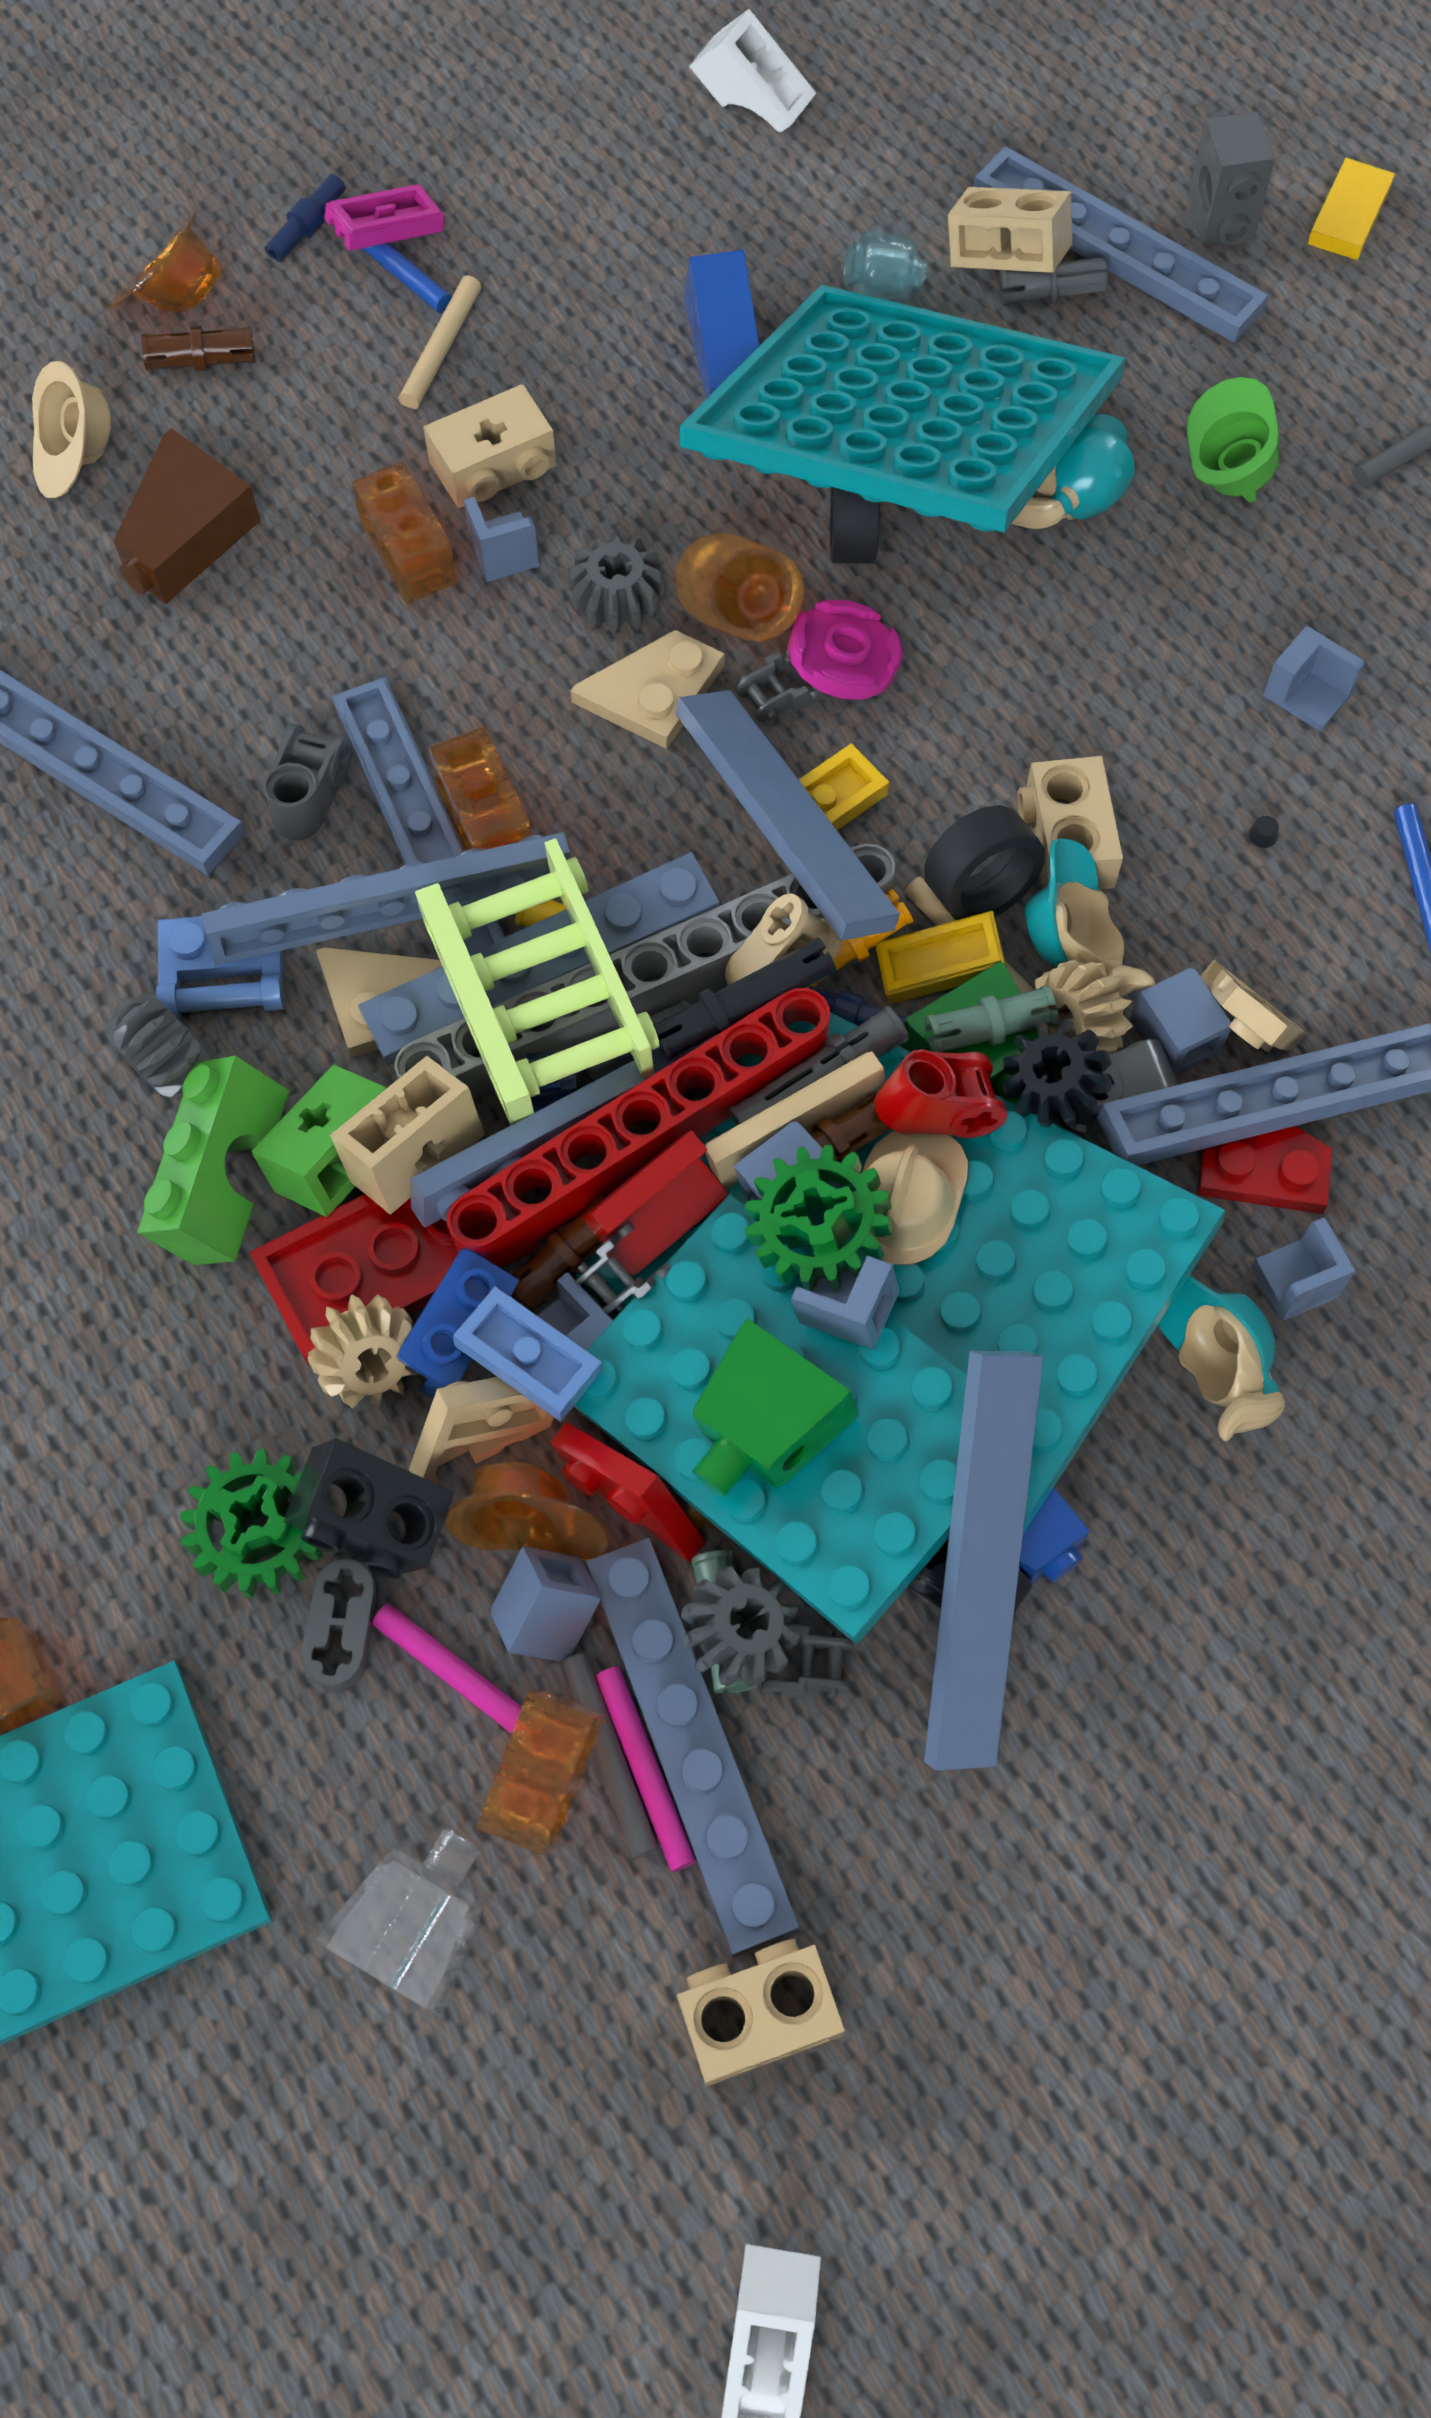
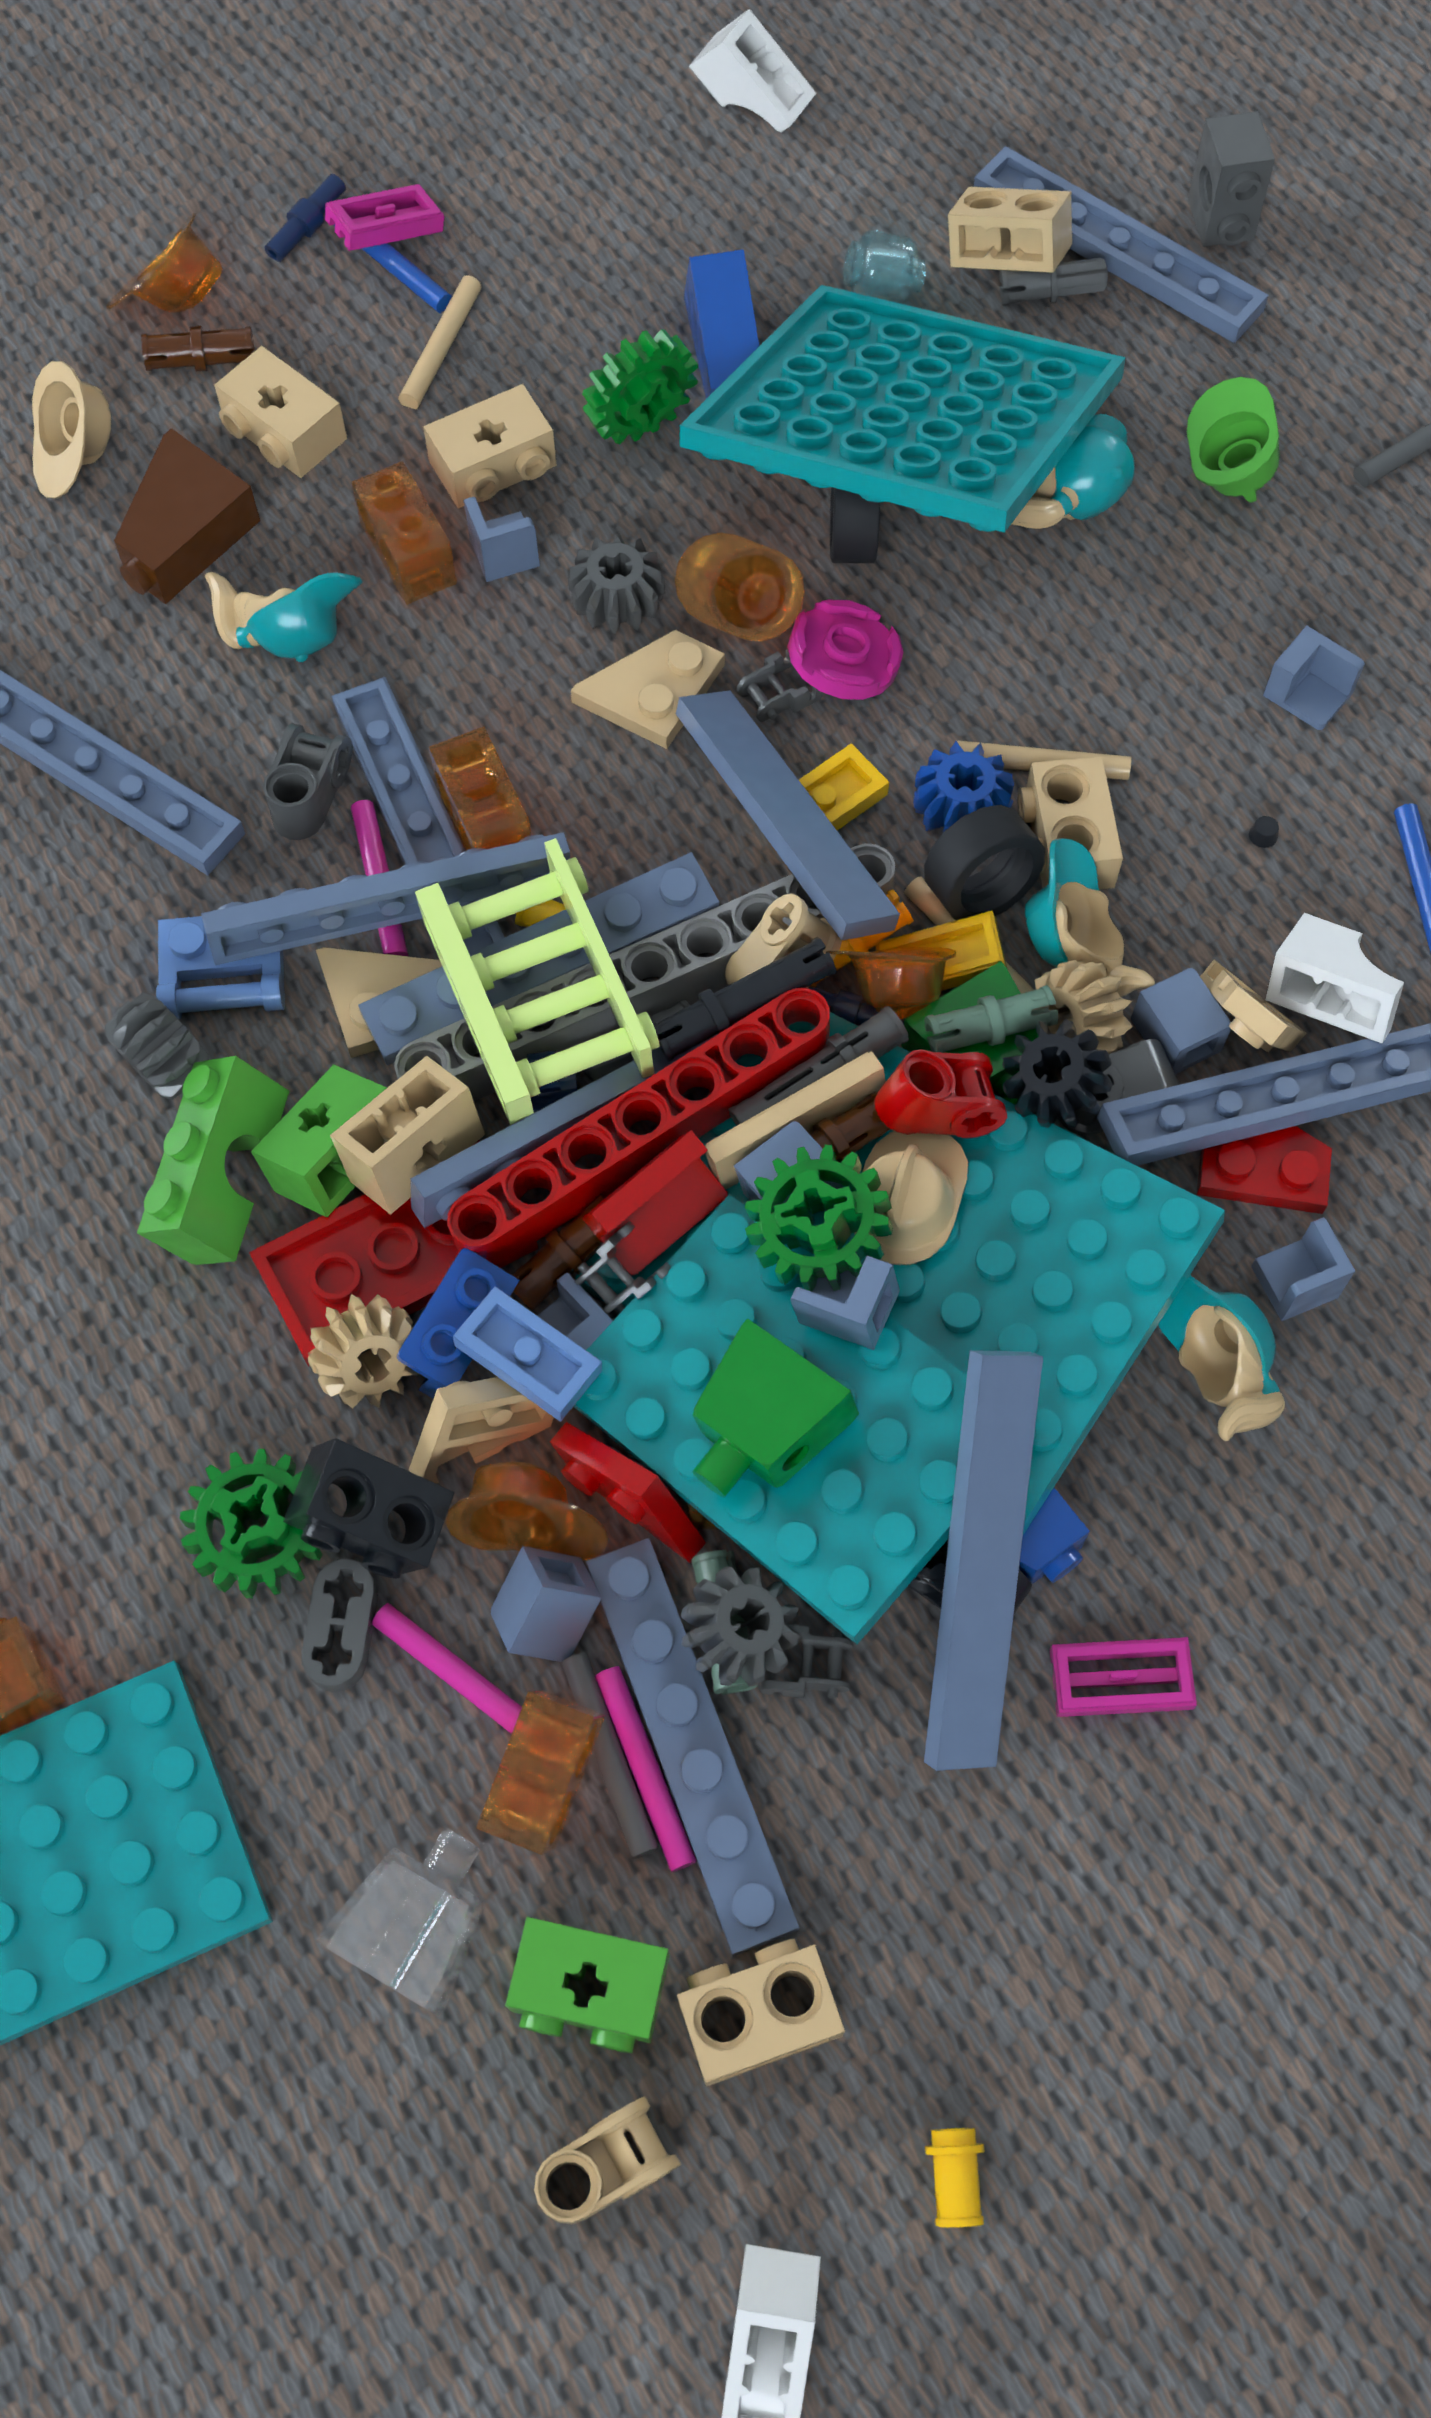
yellow tile [1308,158,1395,261] -> none
none -> teal hair [205,572,363,662]
none -> tan brick [214,346,347,478]
none -> dark pink bar [351,800,409,956]
none -> bright green brick [505,1917,670,2054]
none -> tan piece [534,2096,681,2224]
none -> green gear [582,329,699,444]
none -> clear orange piece [826,947,956,1020]
none -> blue gear [913,741,1014,832]
none -> yellow pin [925,2128,984,2227]
none -> tan bar [956,740,1131,780]
none -> dark pink tile [1049,1637,1197,1717]
none -> white arch [1266,913,1404,1043]

